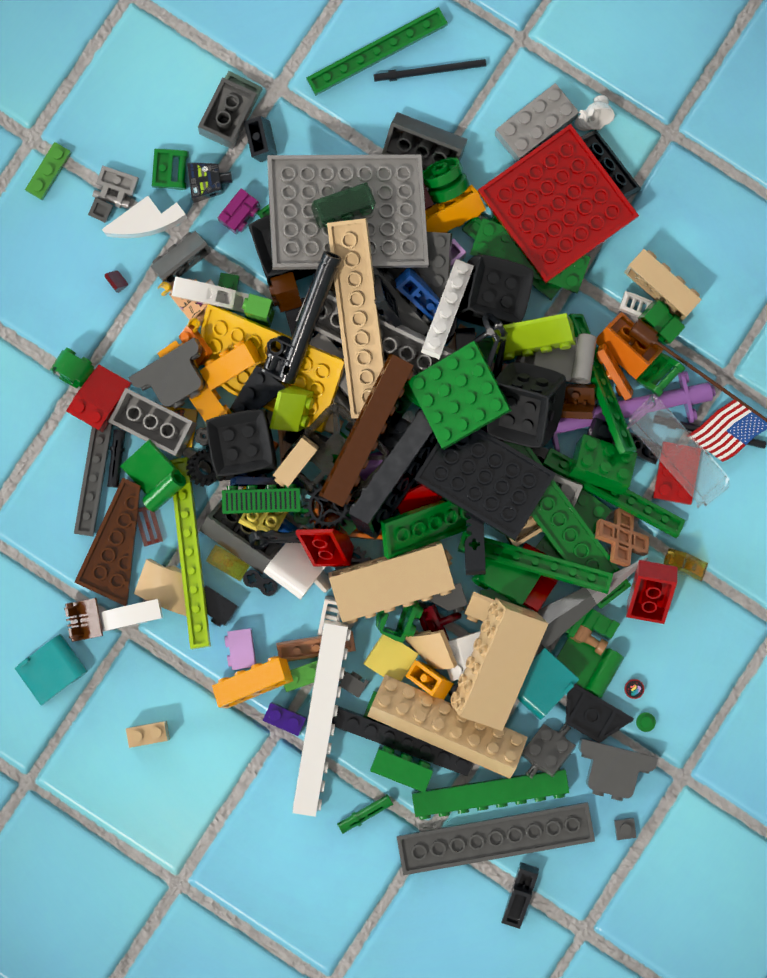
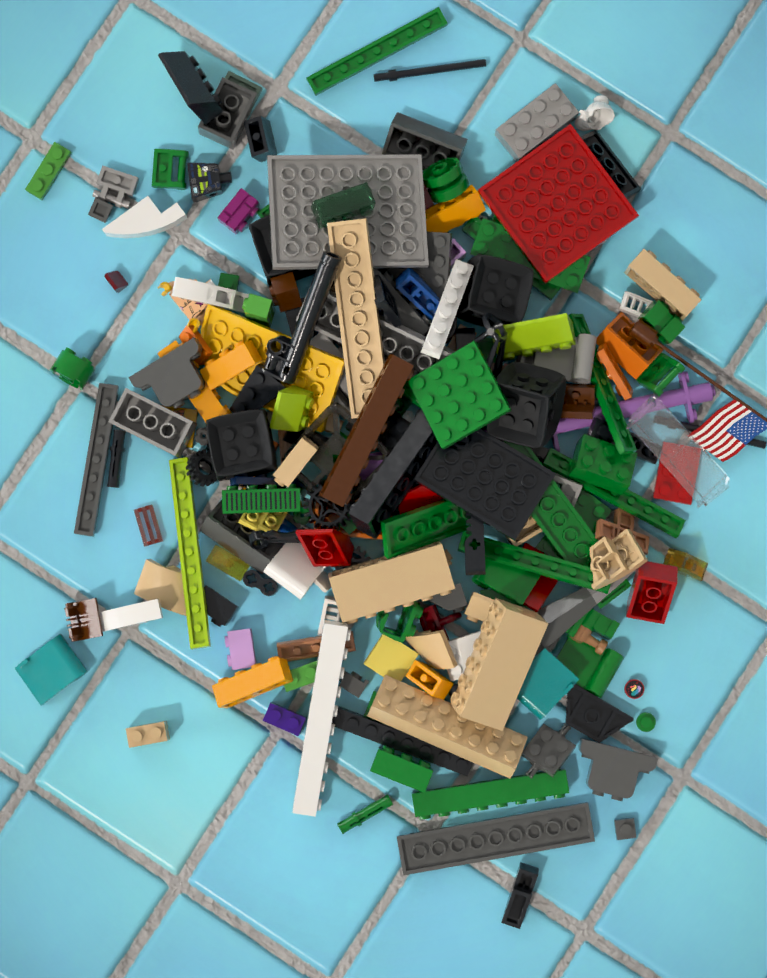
red slope [66,365,132,433] -> none
reddish brown wing [74,478,141,606] -> none
green door [120,439,186,512] -> none
dark grey slope [151,231,211,283] -> none
none -> black slope [158,51,223,125]
none -> tan slope [590,529,648,590]

